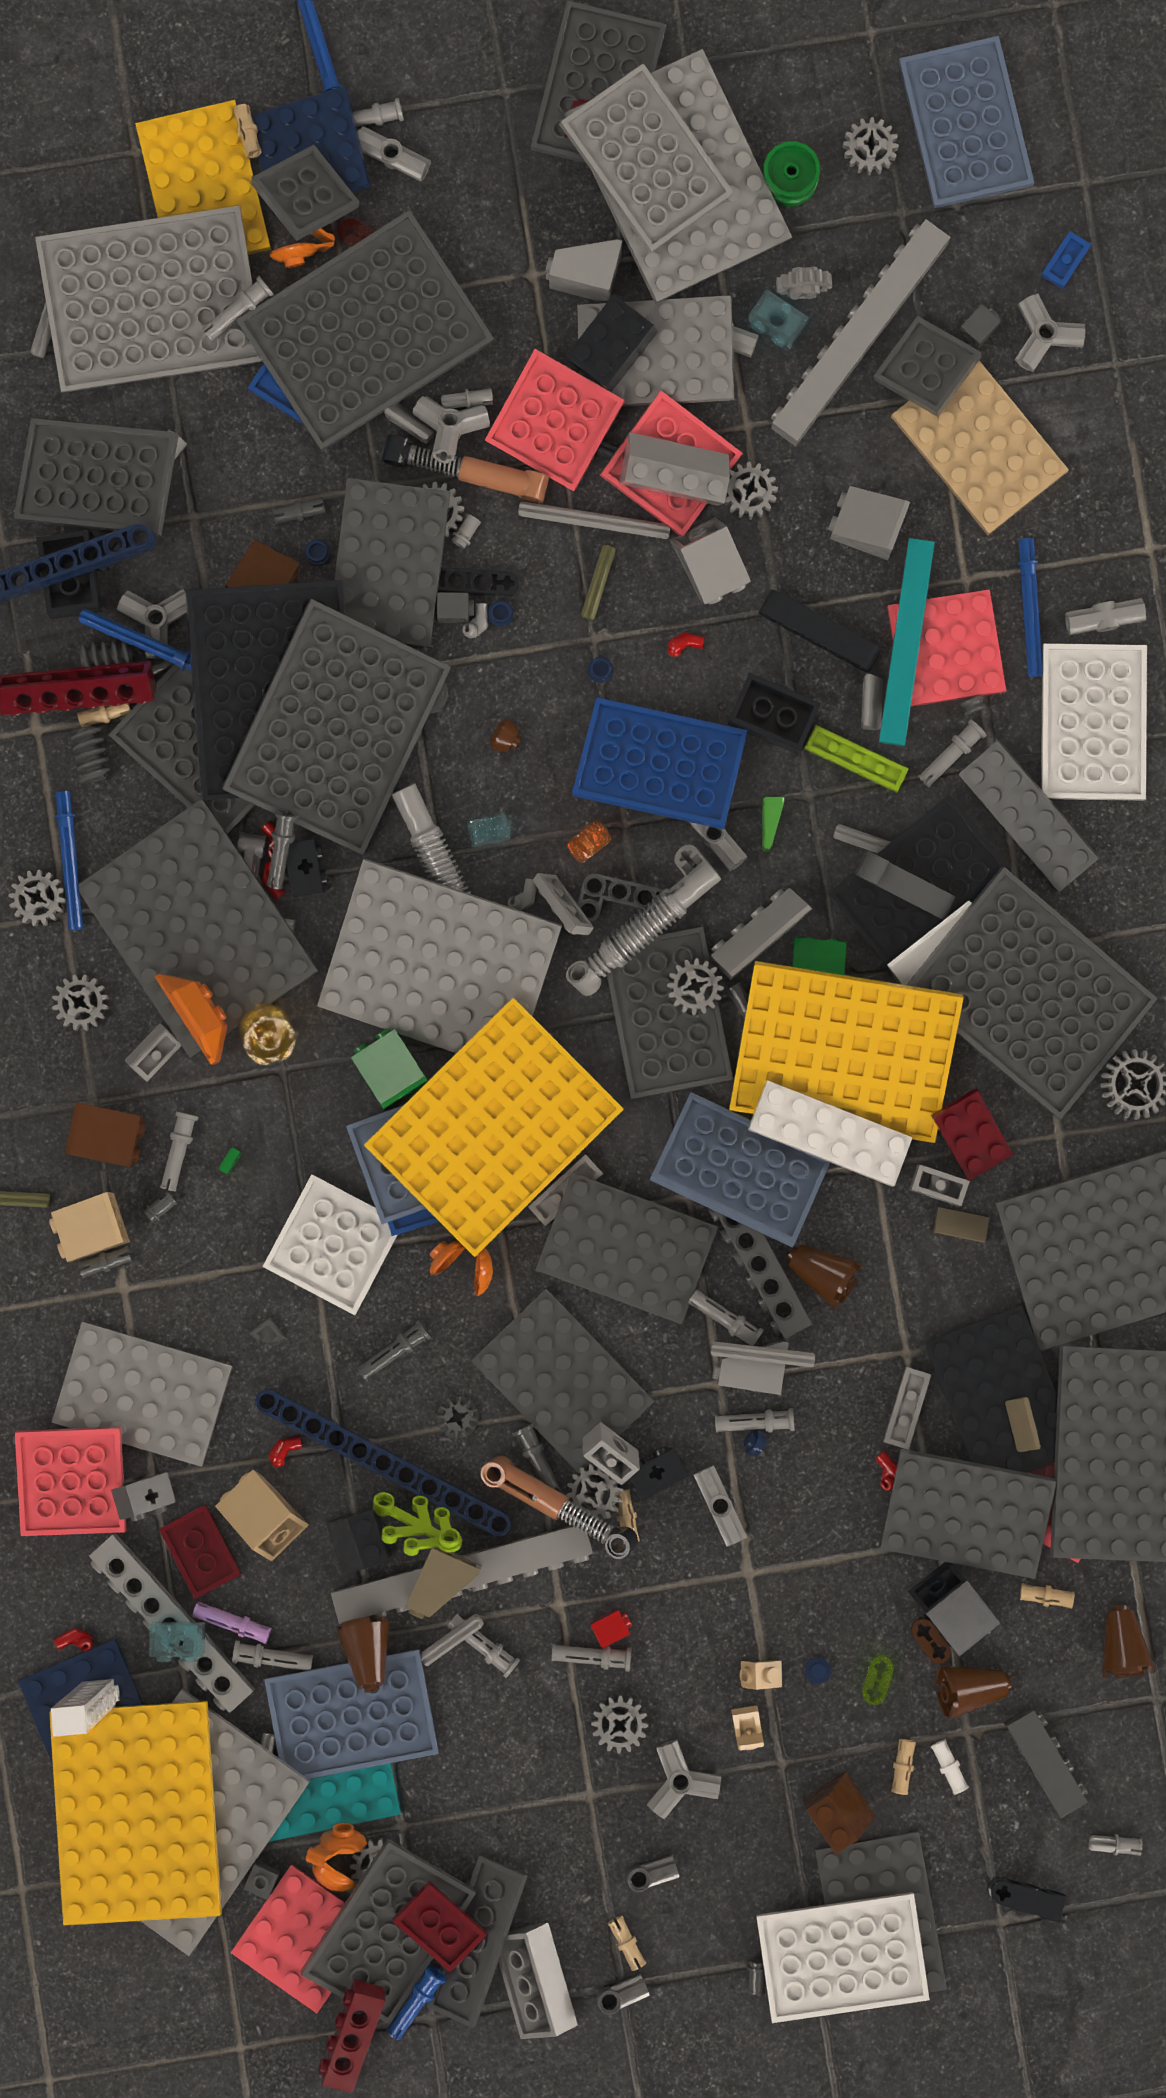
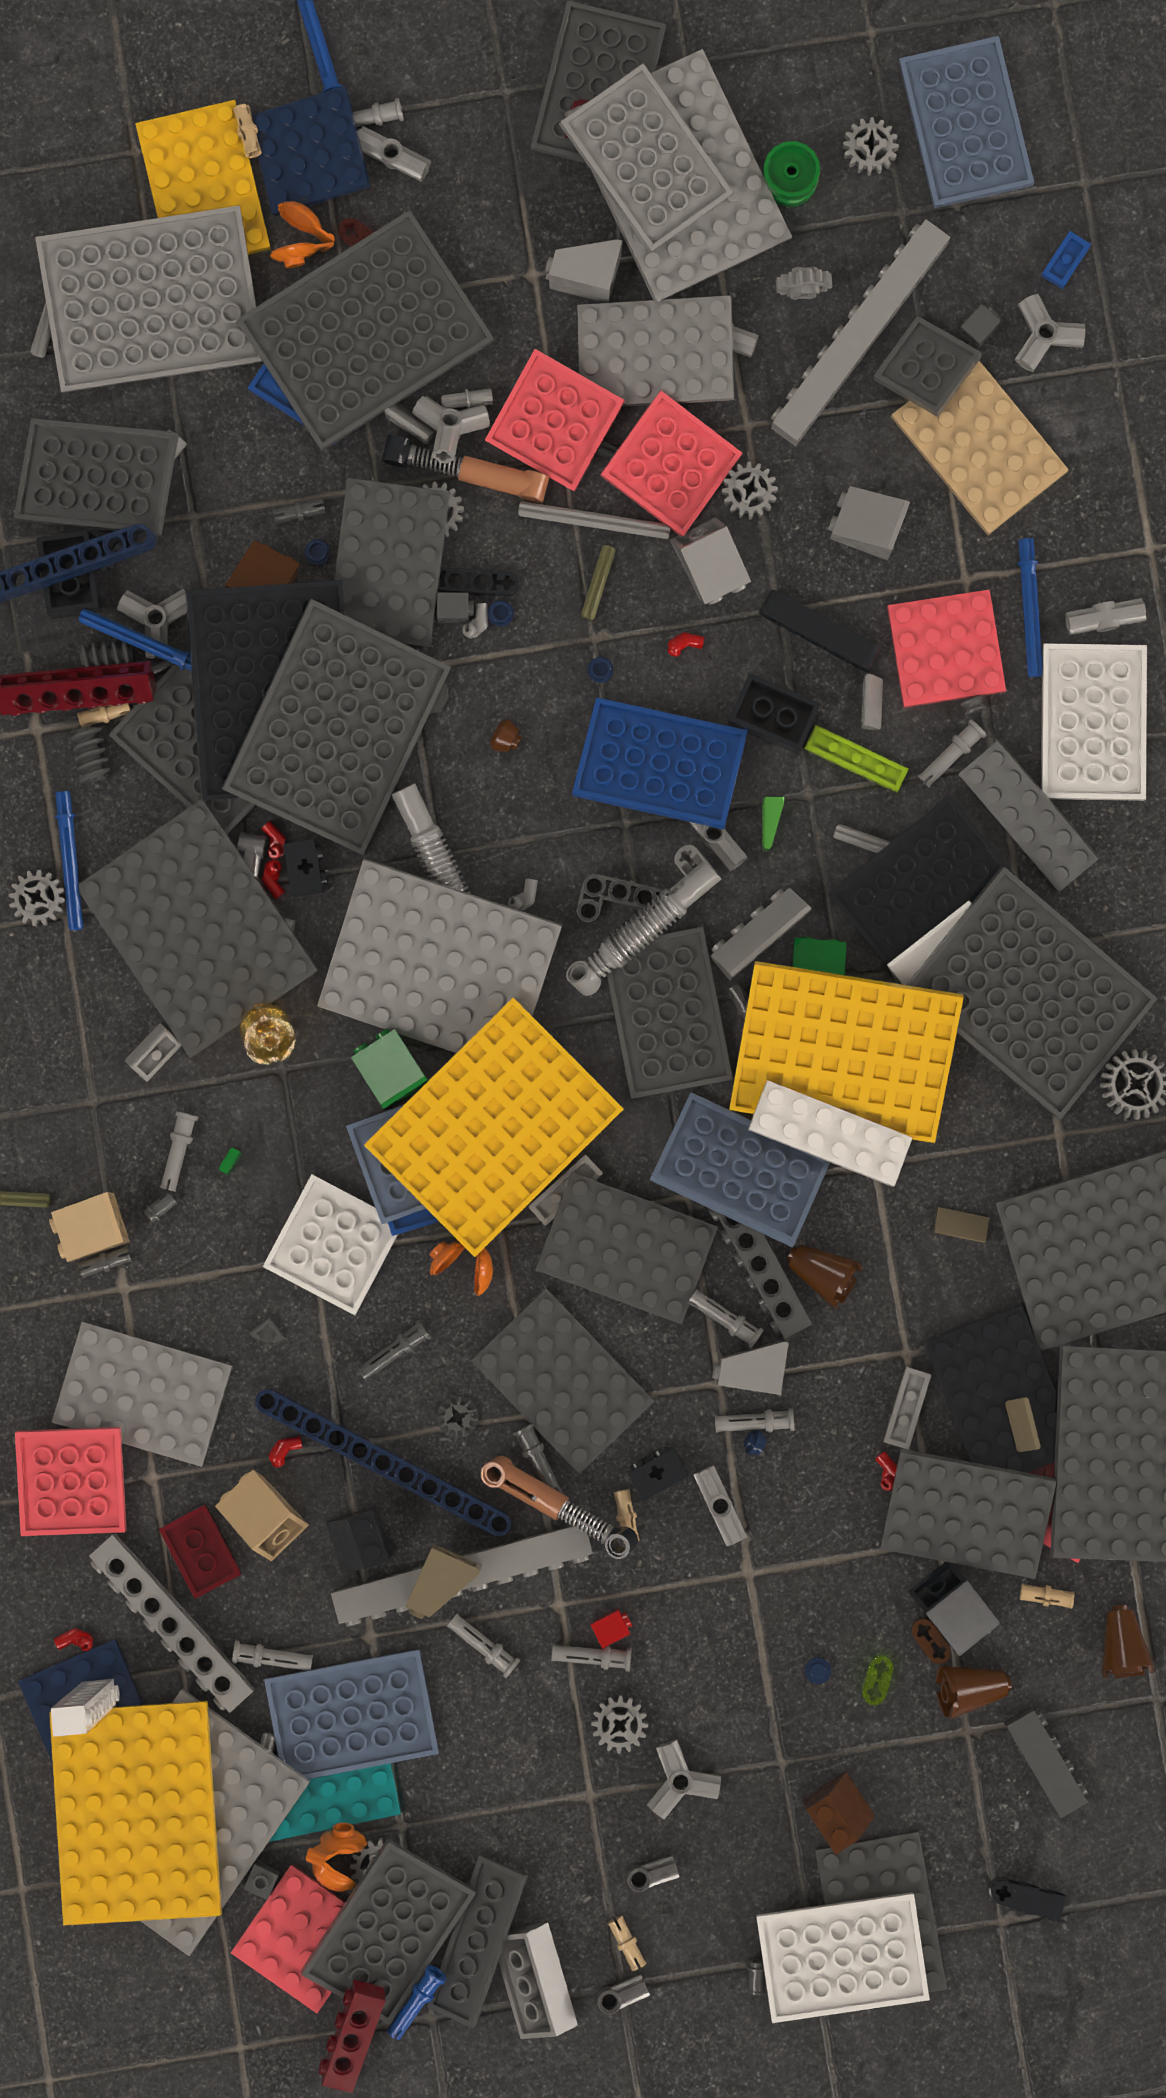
light grey gear [52,975,109,1031] -> none
reddish brown slope [65,1102,146,1168] -> none
dark grey brick [111,1472,176,1522] -> none
clear light blue brick [149,1622,205,1662] -> none
orange wedge [155,974,228,1065] -> none
lavender pin [192,1601,272,1644] -> none
light grey pin [202,276,274,341] -> none
dark grey plate [251,145,360,241] -> none
dark grey pin [266,809,299,889] -> none
reddish brown cone [336,1617,389,1693] -> none
lime plant [373,1492,462,1556] -> none
dark red plate [392,1881,487,1972] -> none
light grey axle [420,1614,484,1666] -> none
light grey pin [451,514,481,549] -> none
clear light blue bracket [467,813,511,848] -> none
light grey plate [532,873,594,935] -> none
black brick [566,294,658,392] -> none
light grey gear [566,1464,624,1521] -> none
clear orange gear [567,821,612,863] -> none
light grey brick [583,1422,640,1485] -> none
light grey slope [619,432,730,506] -> none
light grey gear [667,958,724,1016] -> none
light grey axle [710,1341,815,1367] -> none
tan bracket [731,1705,764,1750] -> none
tan bracket [740,1660,782,1690] -> none
clear light blue brick [748,289,809,349] -> none
dark grey beam [855,851,957,920] -> none
teal tile [879,538,935,746] -> none
tan pin [891,1739,916,1795] -> none
light grey brick [909,1165,970,1206] -> none
dark red plate [931,1089,1013,1181] -> none
white pin [931,1739,969,1795] -> none
light grey axle [1088,1834,1143,1856] -> none

